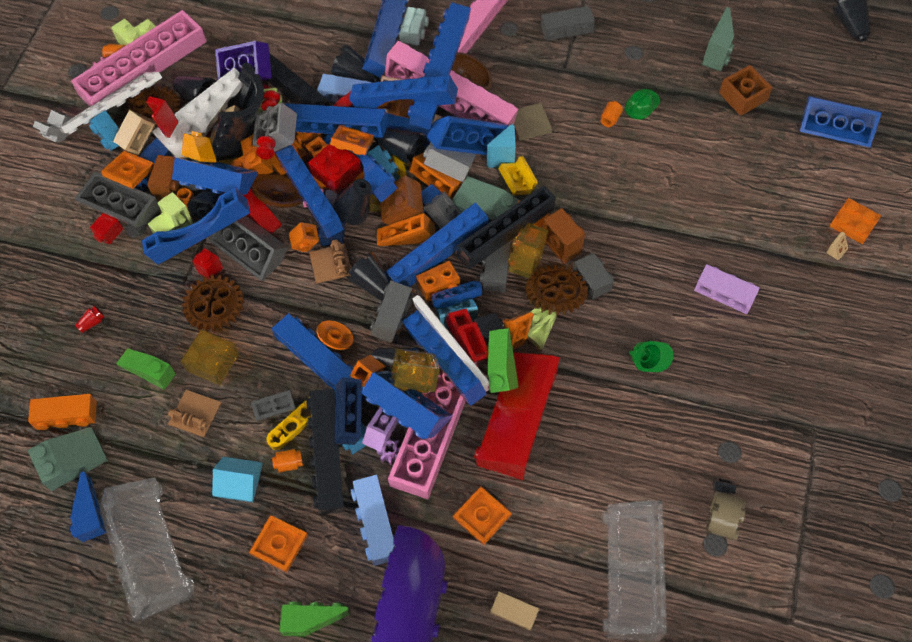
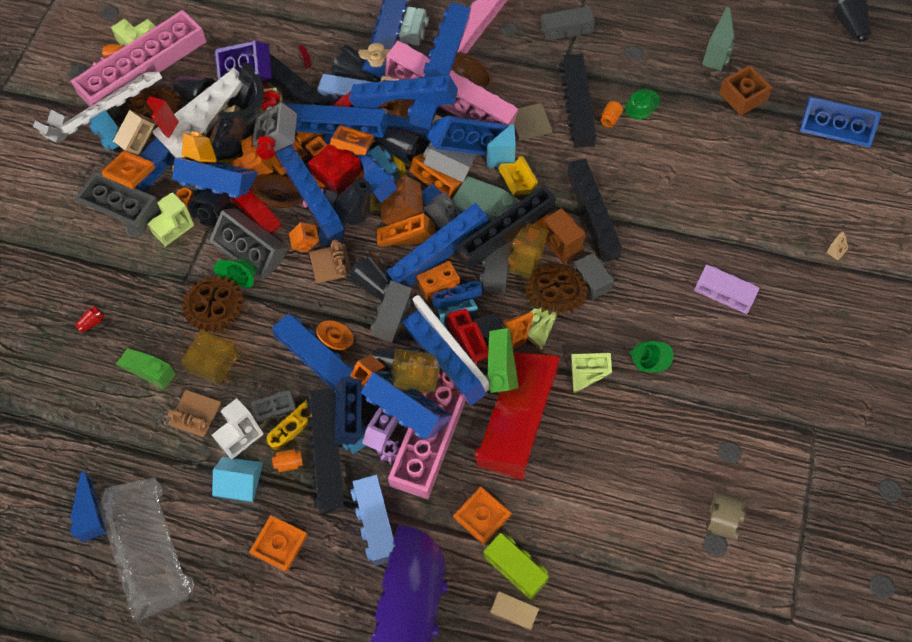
sand green slope [27,427,108,491] -> none
orange brick [28,394,97,430] -> none
red brick [90,213,123,245] -> none
blue arch [142,187,251,265] -> none
dark orange brick [147,155,182,202] -> none
red brick [192,248,223,280] -> none
bright green slope [279,602,350,637] -> none
clear windscreen [602,500,667,641] -> none
black tile [712,477,737,495] -> none
orange plate [829,198,882,245] -> none
none -> white brick [212,398,263,460]
none -> green piece [214,258,258,289]
none -> dark red tile [298,44,312,69]
none -> tan plate [359,43,391,67]
none -> lime brick [483,533,549,600]
none -> black brick [559,54,596,148]
none -> black brick [567,158,622,263]
none -> yellowish green wing [571,353,612,393]

